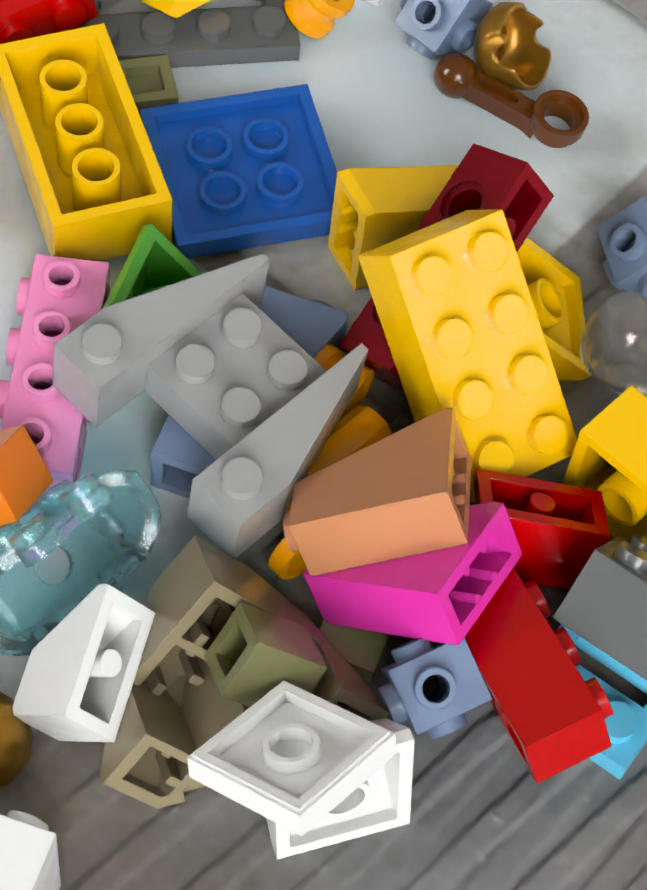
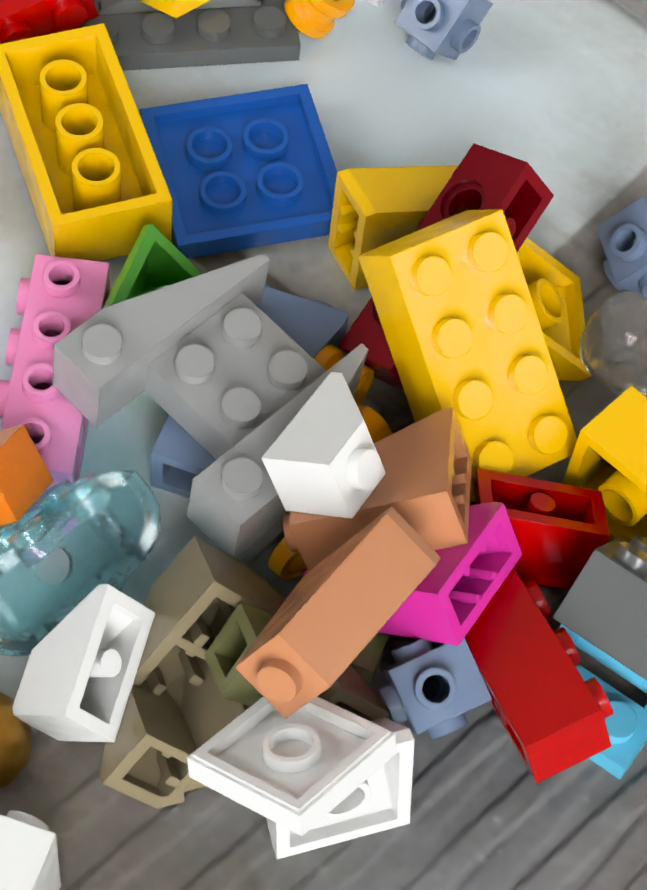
olive tile [119,55,179,114] -> none
reddish brown piece [434,53,589,148] -> none
pearl gold hair [474,2,551,90] -> none
none -> nougat slope [235,506,441,719]
none -> white slope [262,372,386,519]

